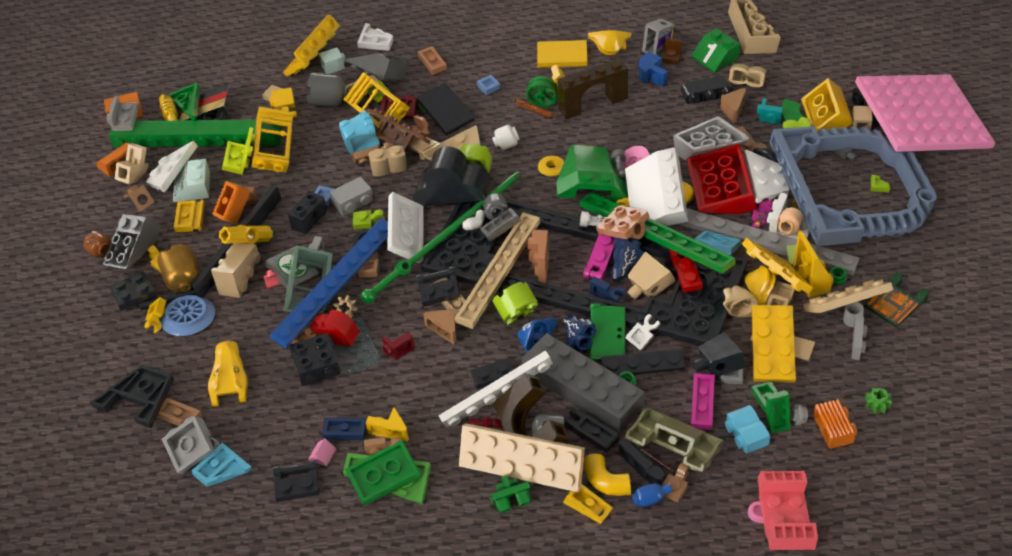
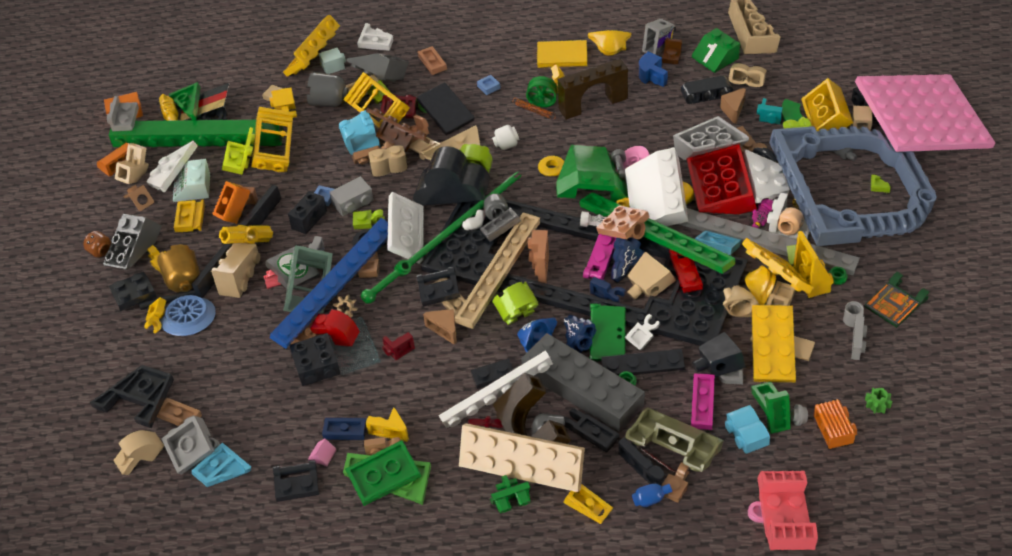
yellow animal [208,341,248,407] -> none
yellow cylinder [583,454,631,496] -> none
tan plate [803,280,893,313] -> none
none -> tan brick [114,430,164,475]

